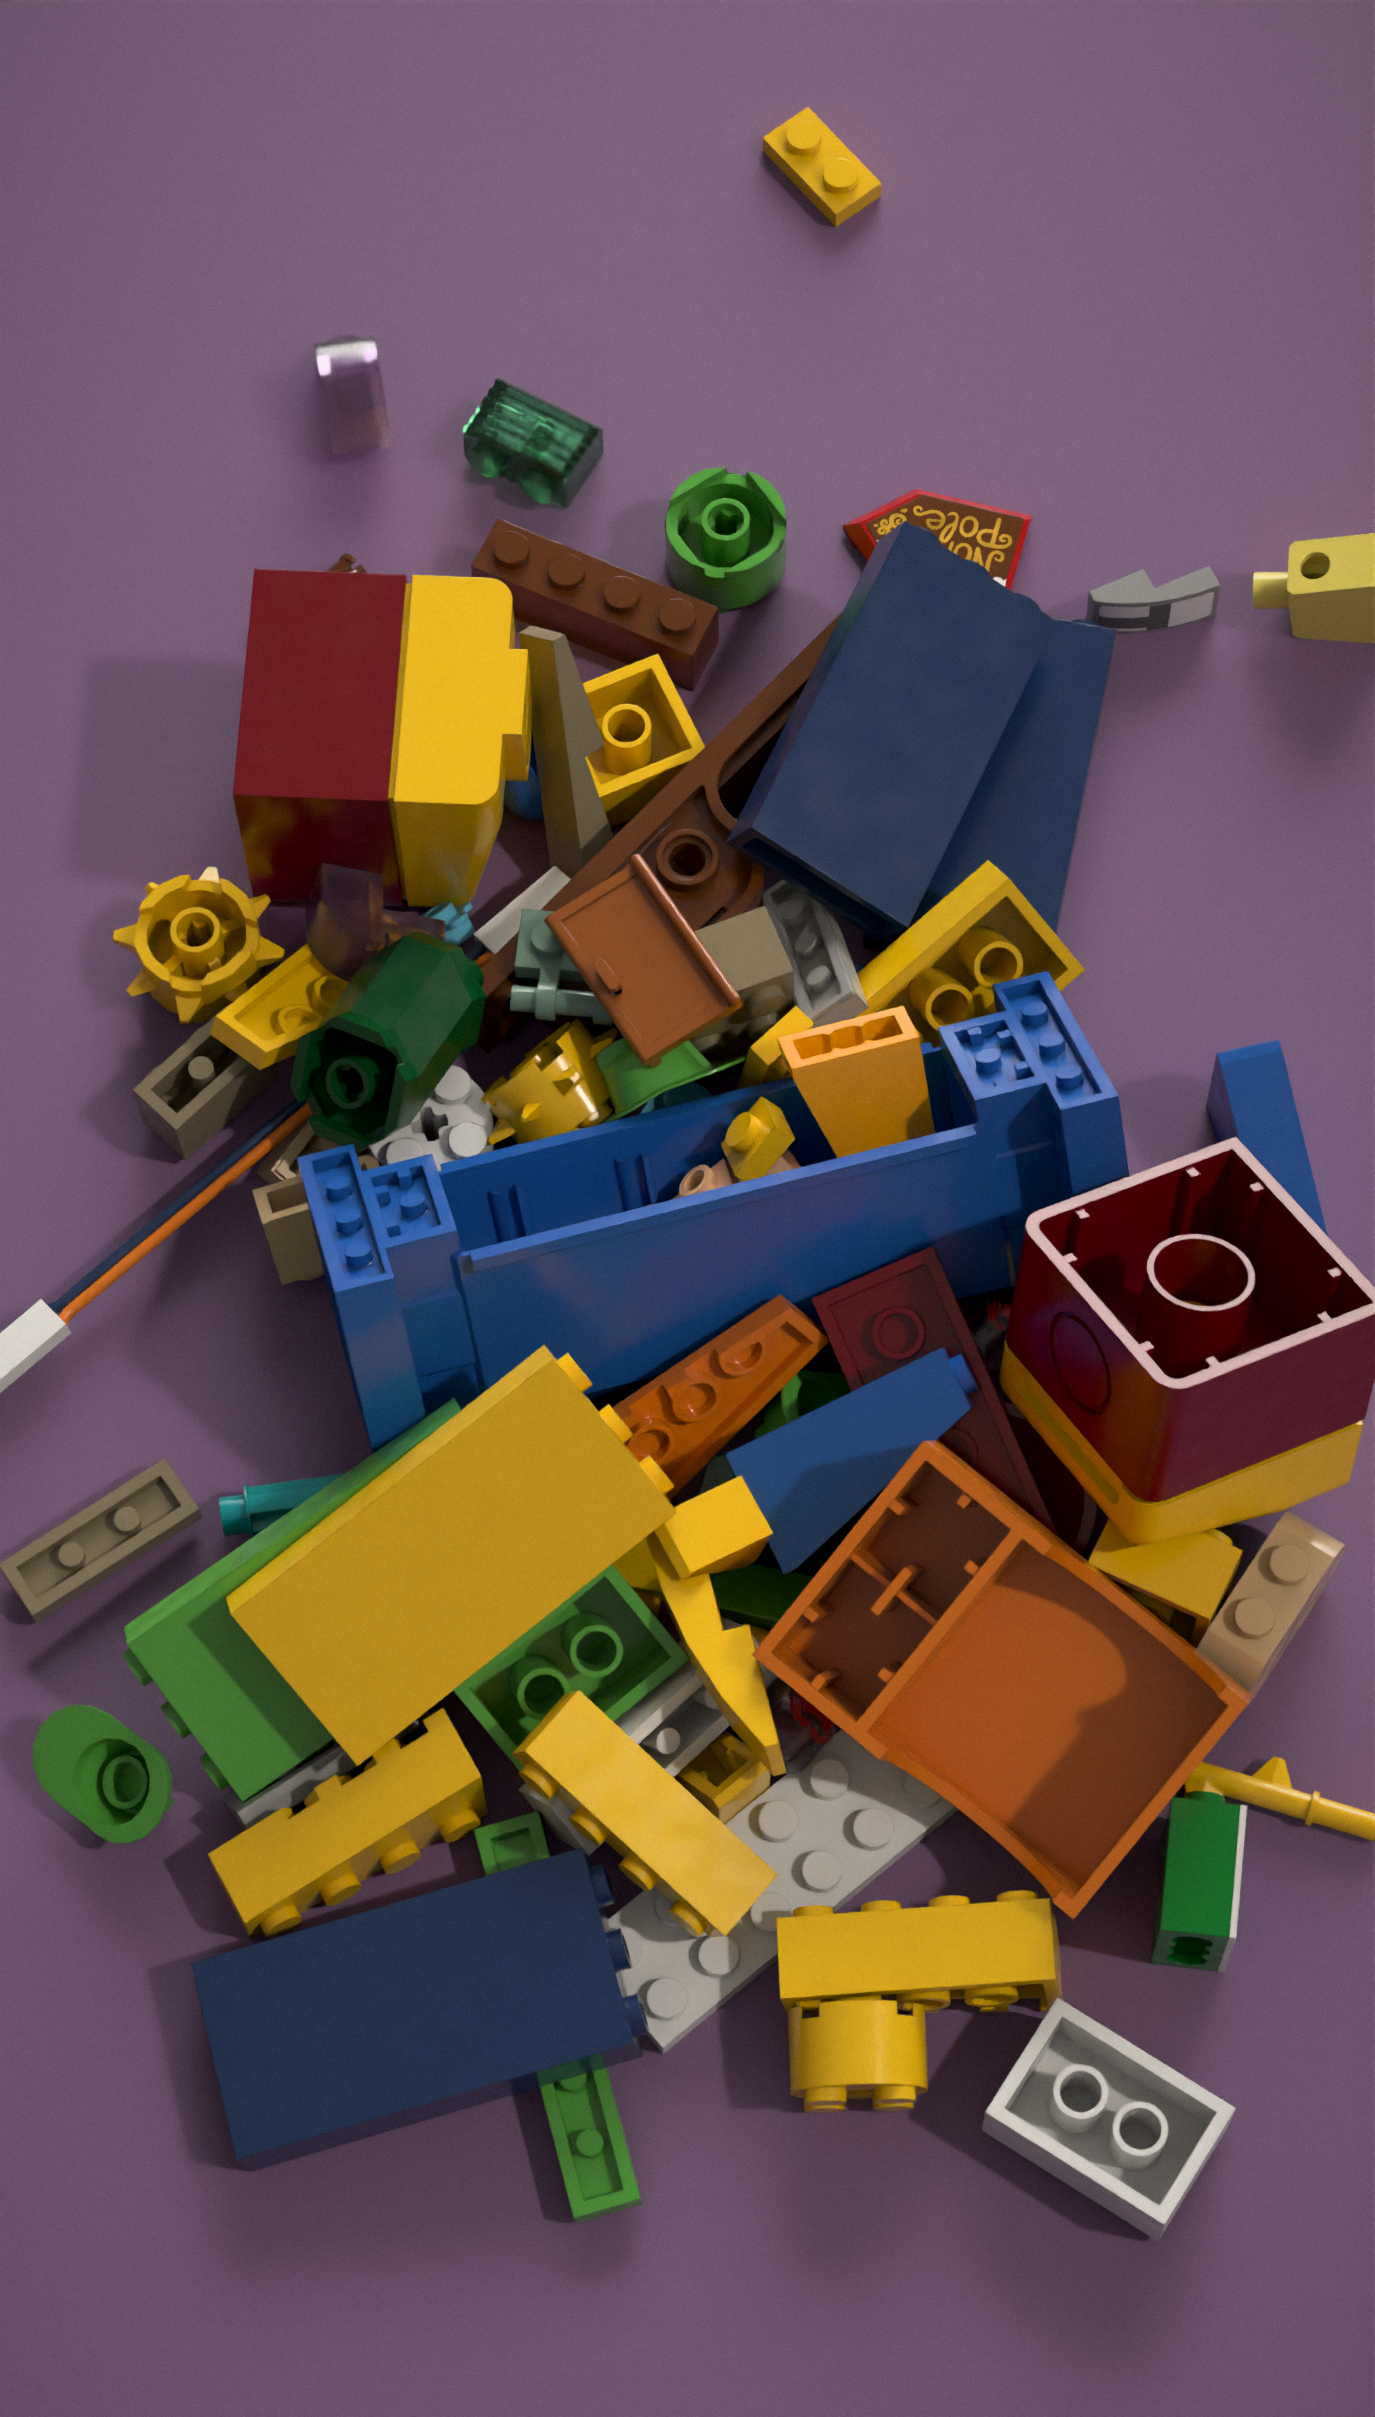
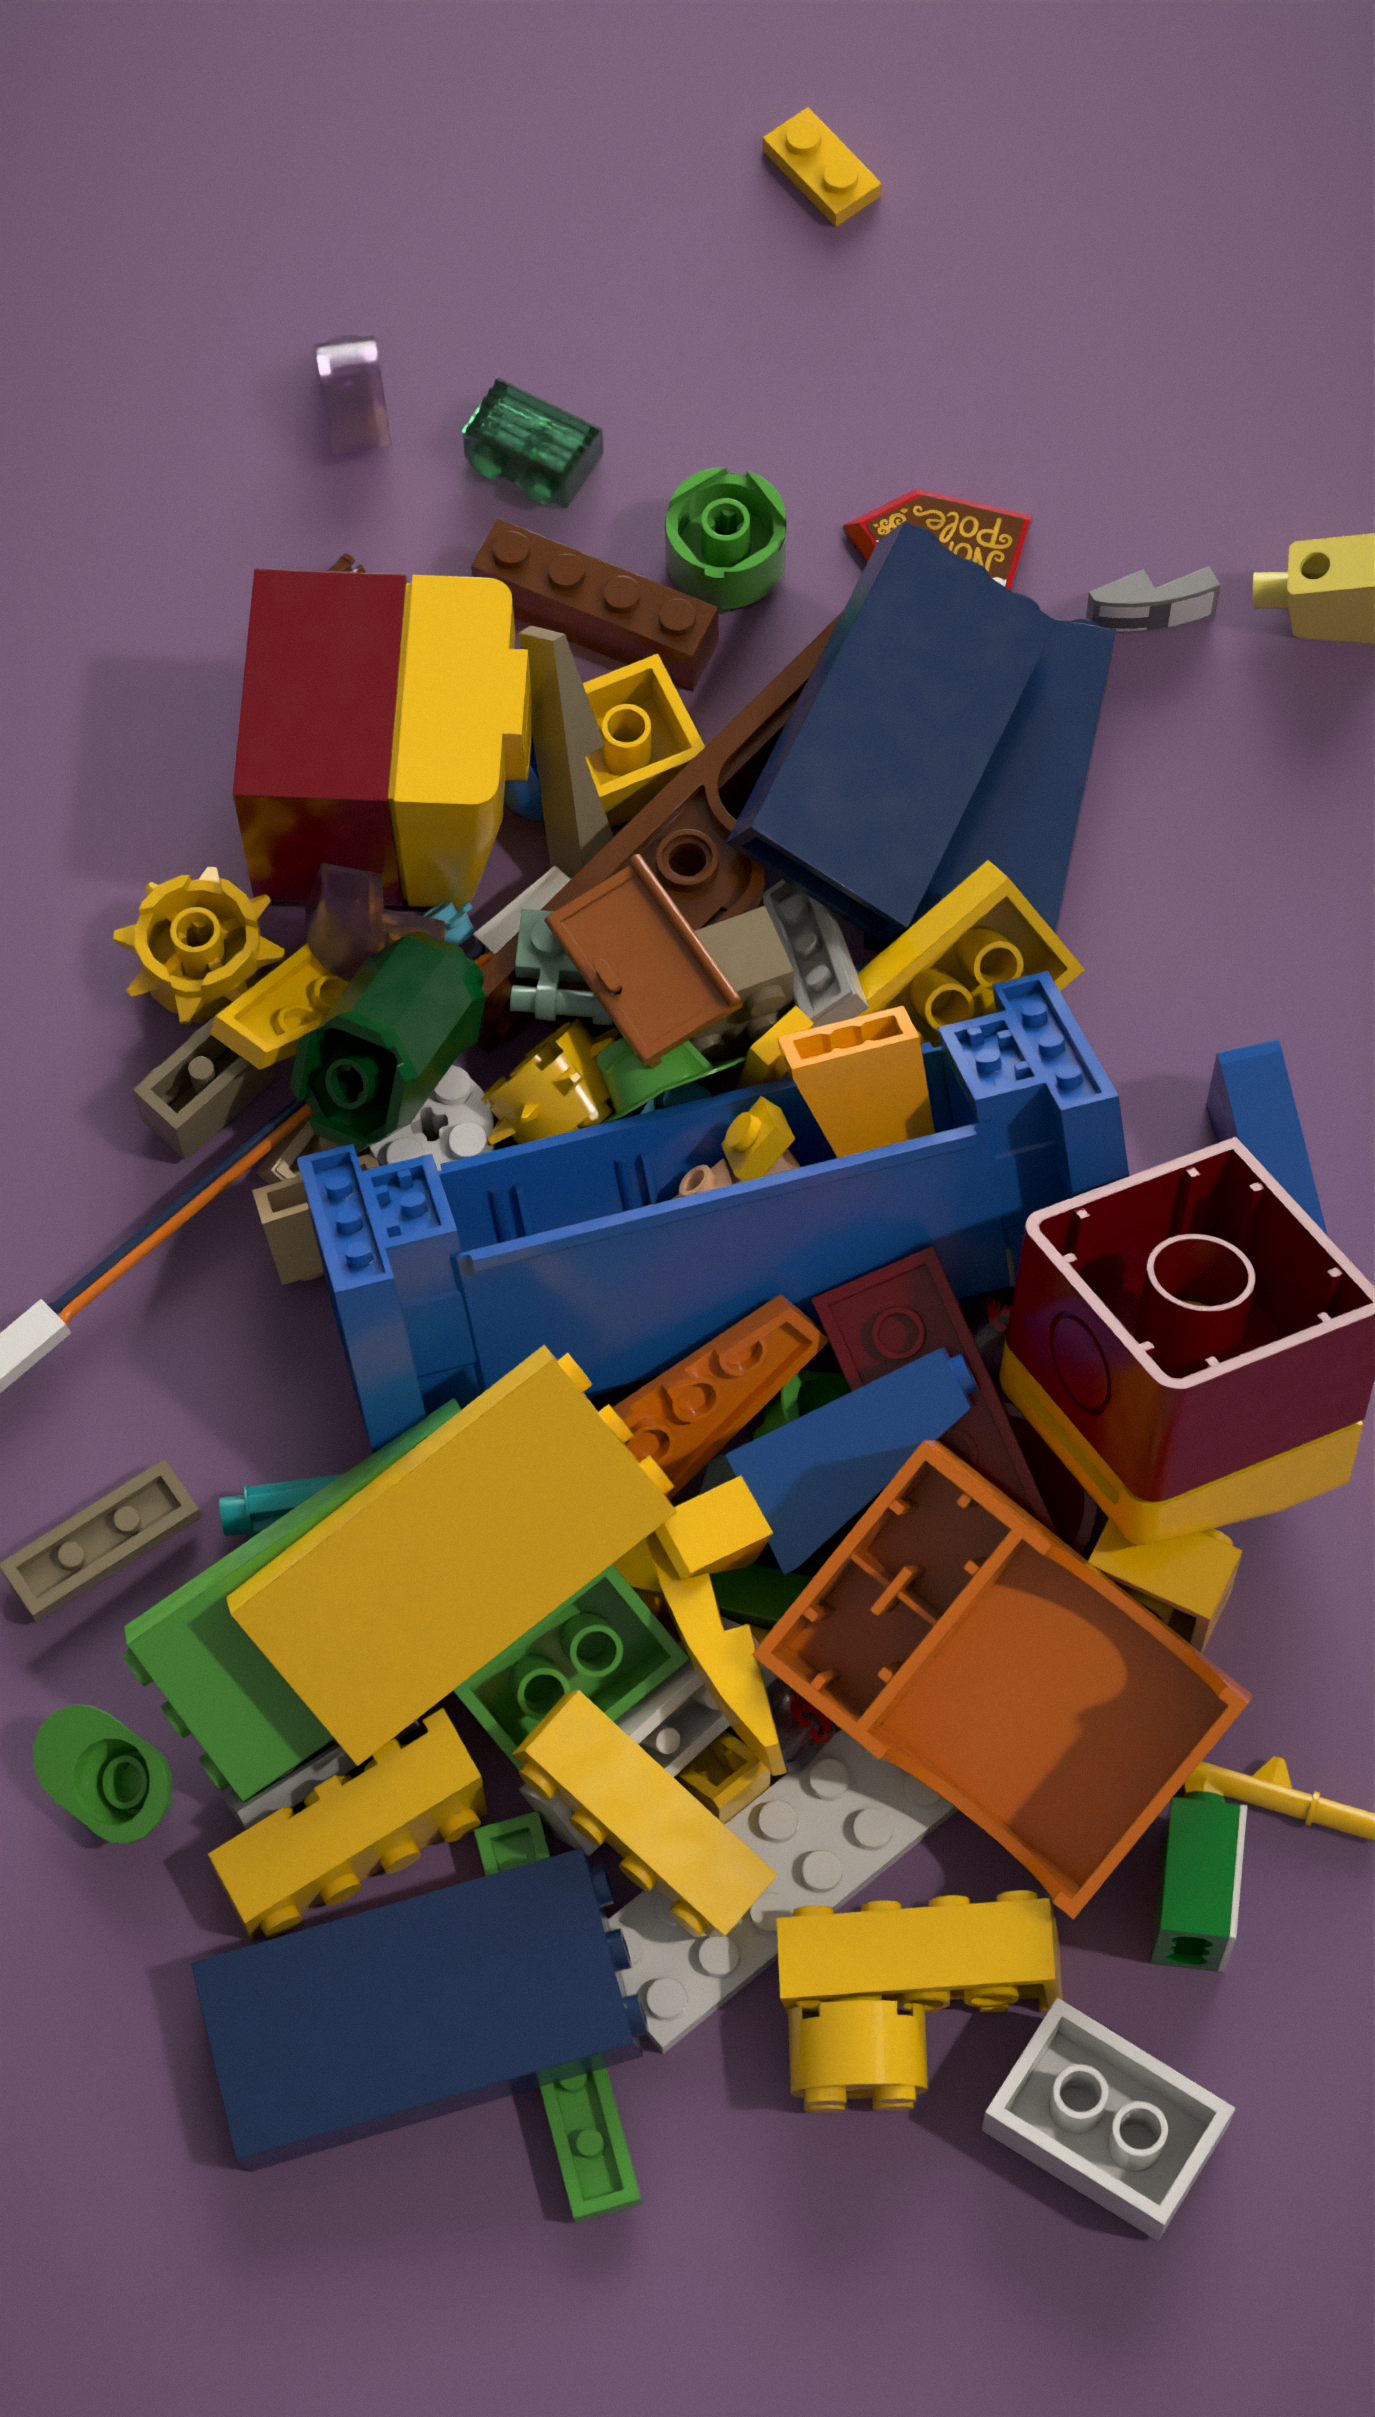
tan brick [1197,1511,1346,1710] -> none

